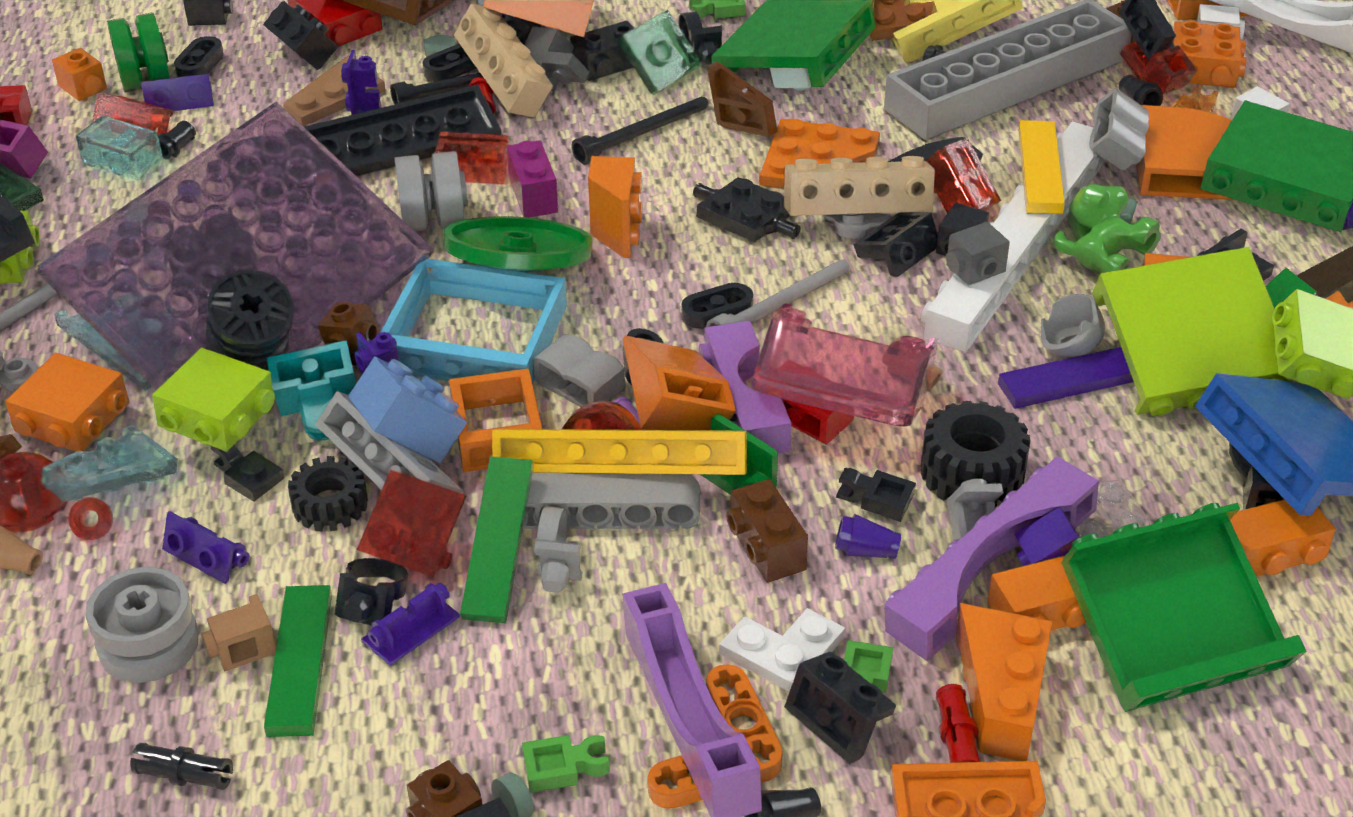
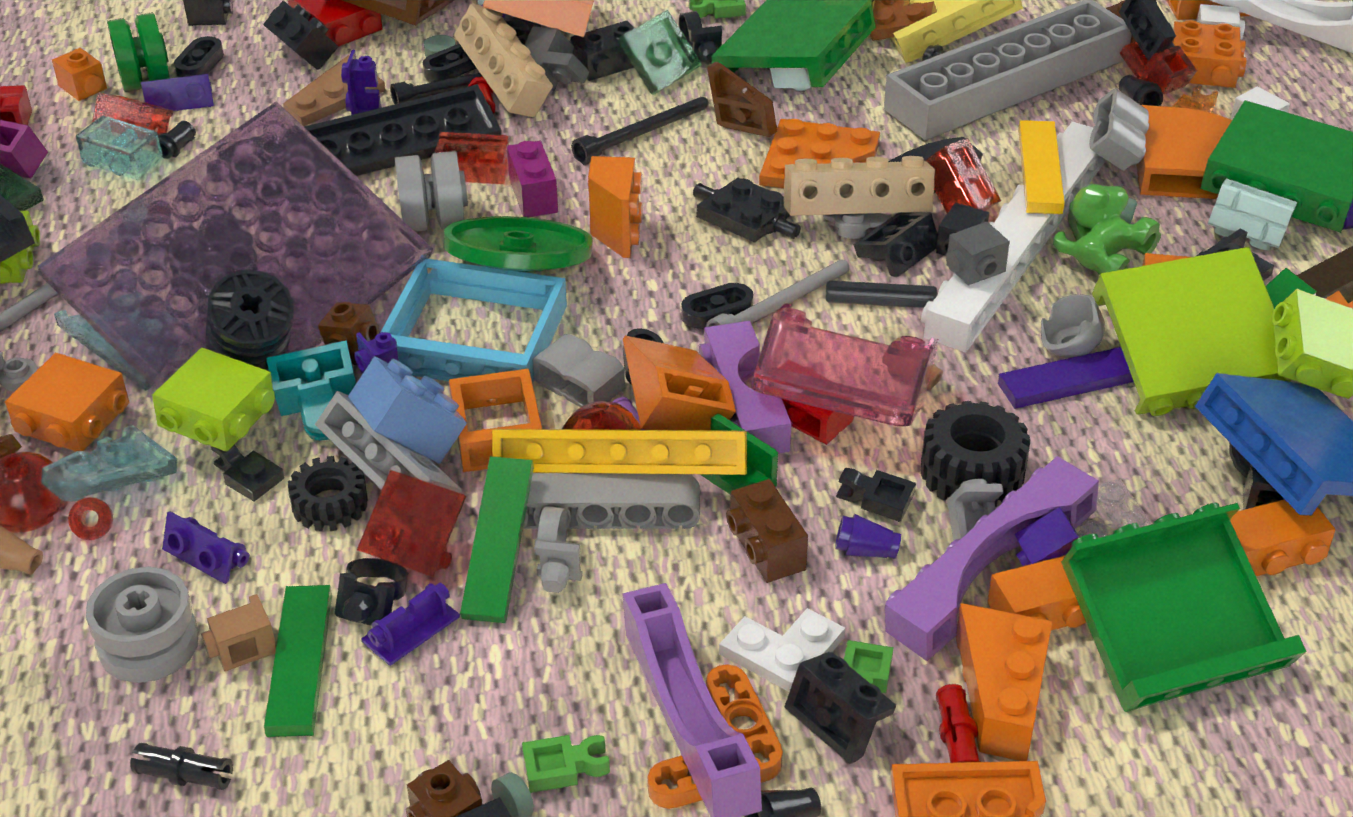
none -> black axle [825,280,937,308]
none -> light aqua brick [1208,178,1297,250]

